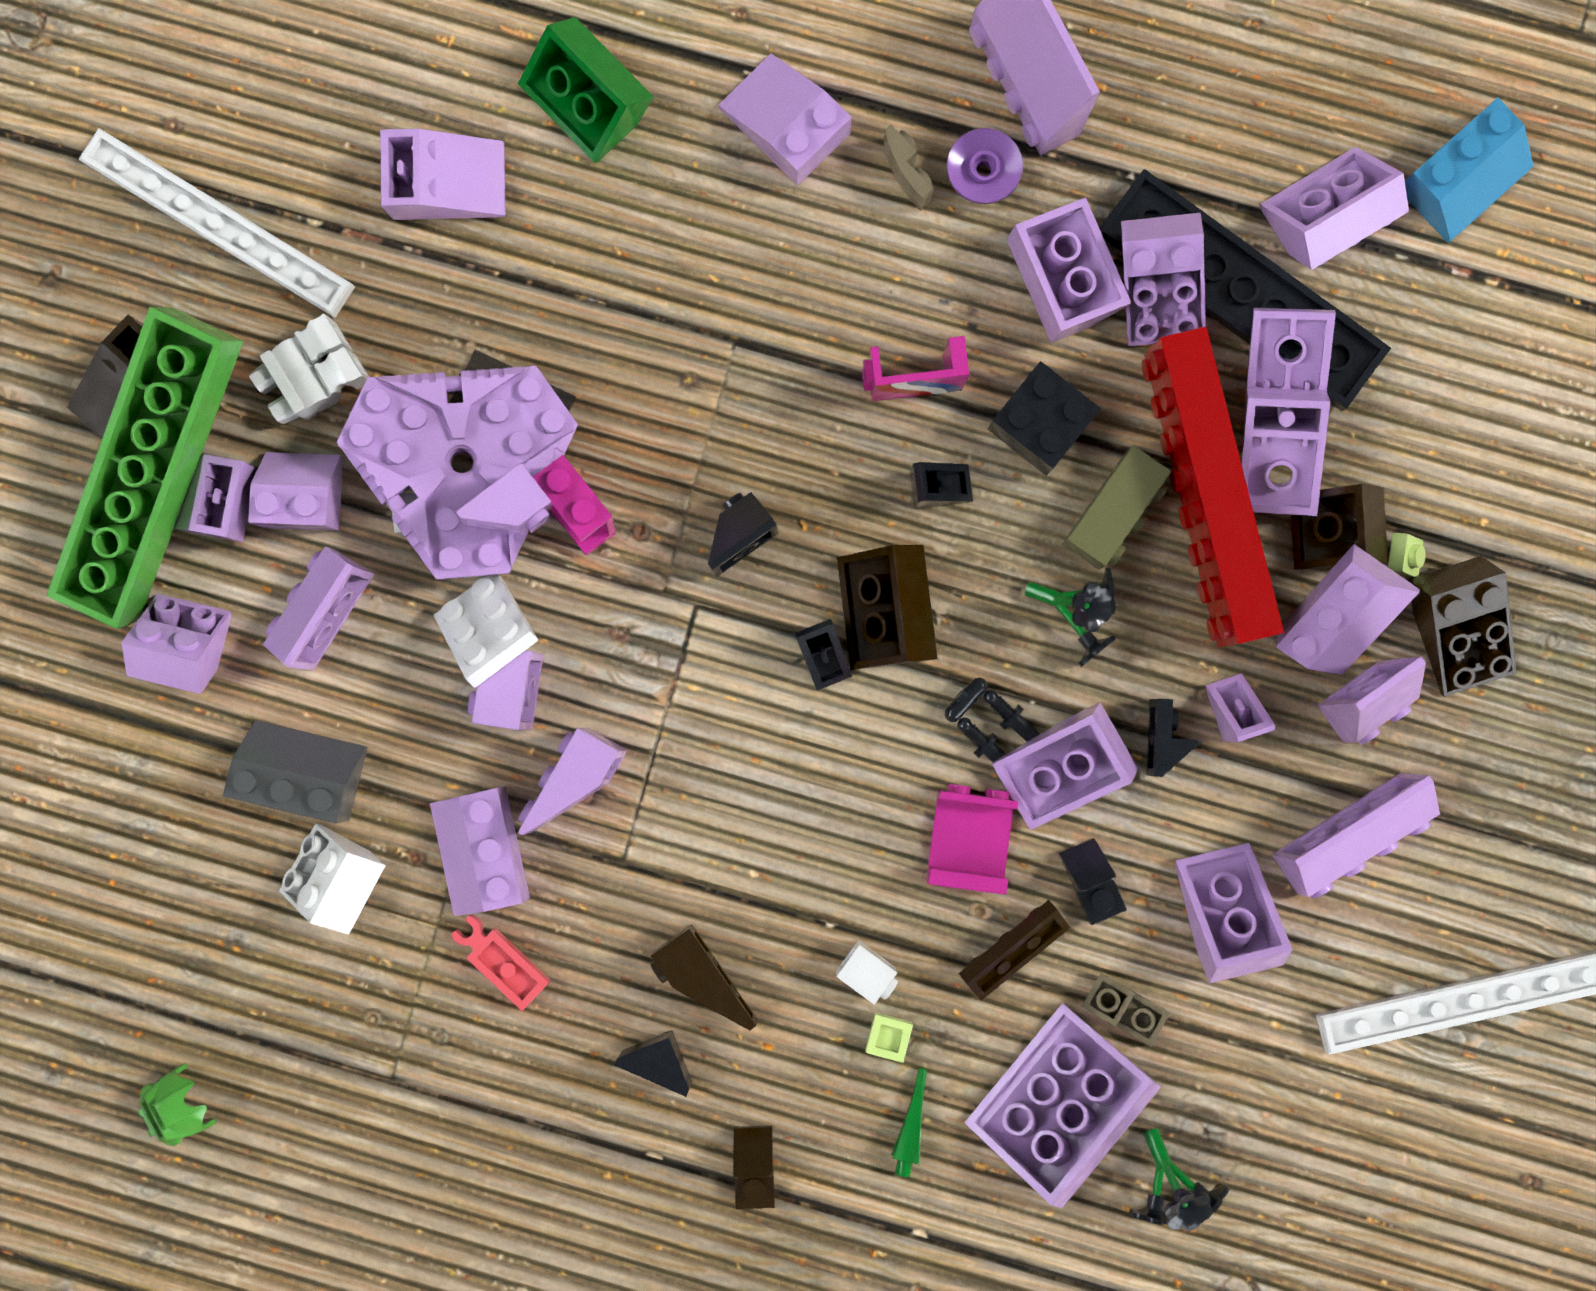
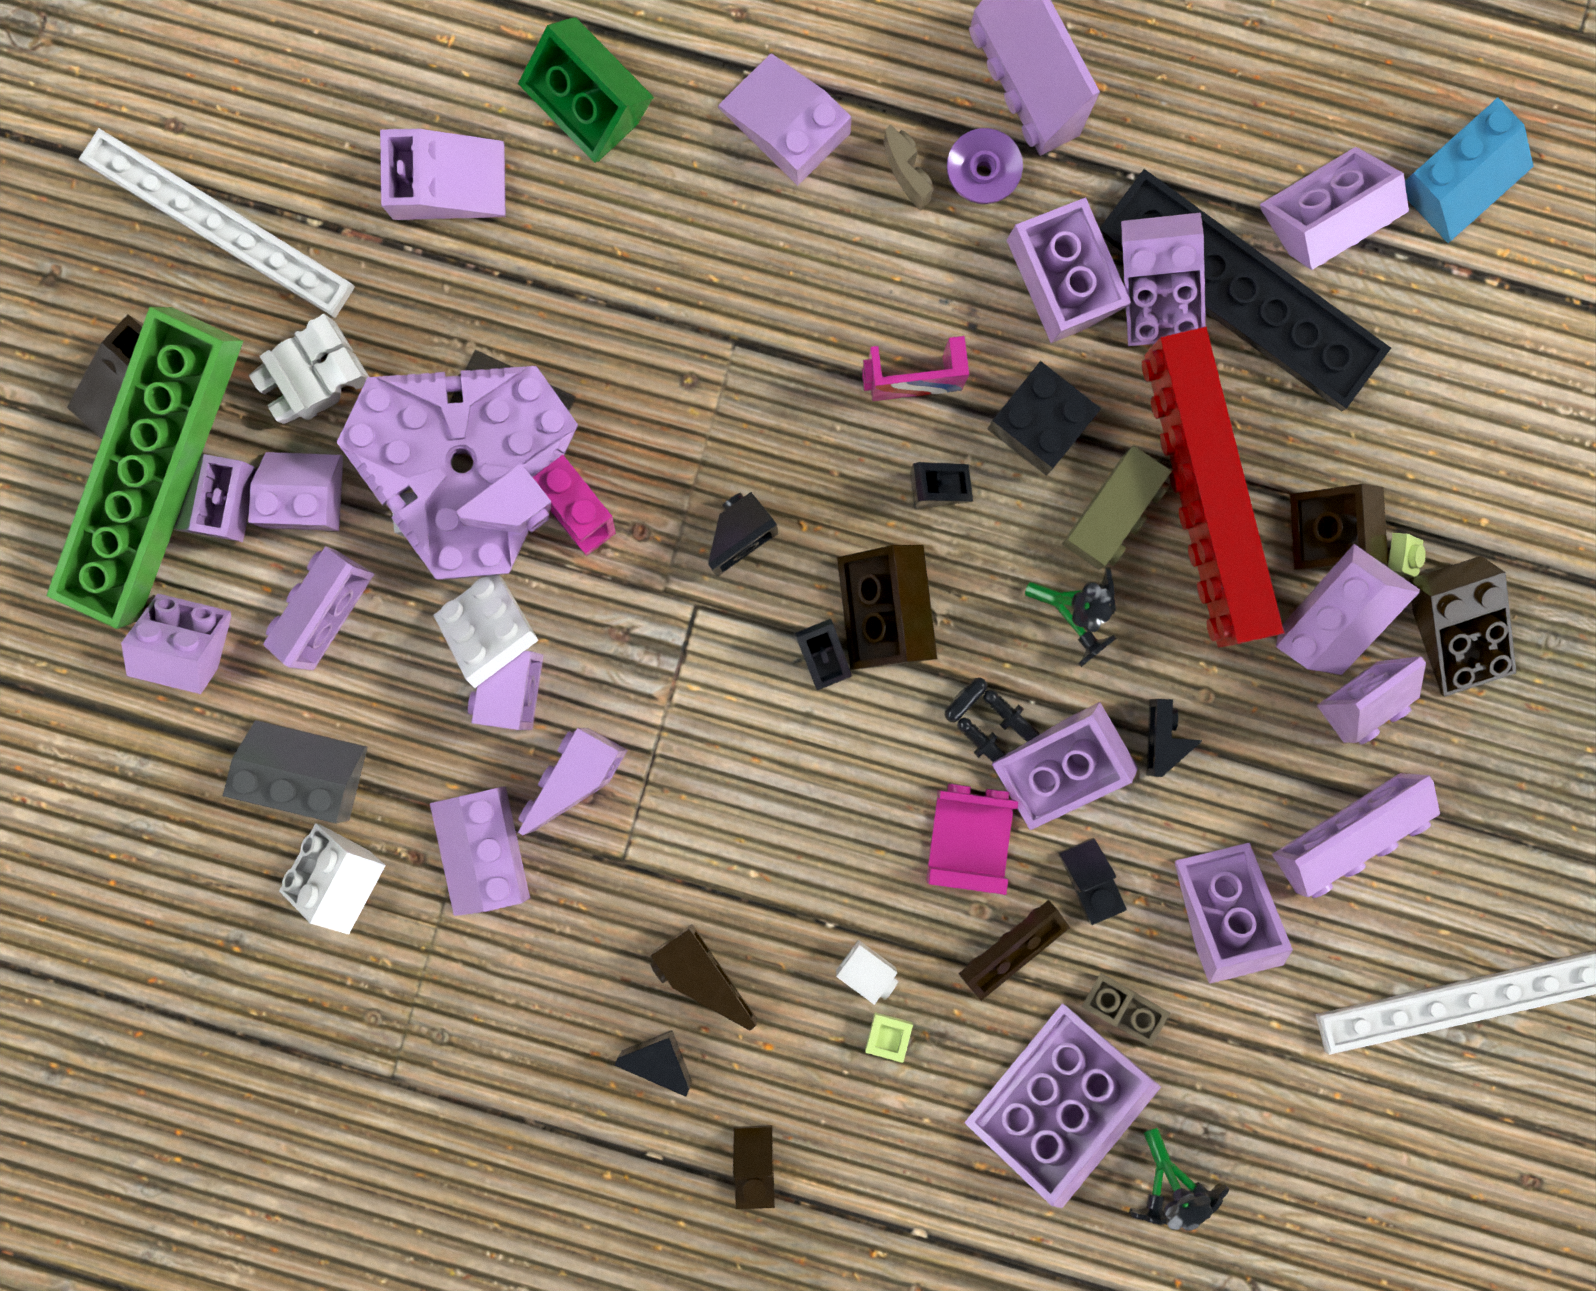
bright green helmet [137,1063,217,1146] -> none
coral plate [451,914,551,1011] -> none
green piece [891,1067,927,1178] -> none
lavender slope [1206,673,1275,742] -> none
lavender bracket [1241,308,1336,516] -> none

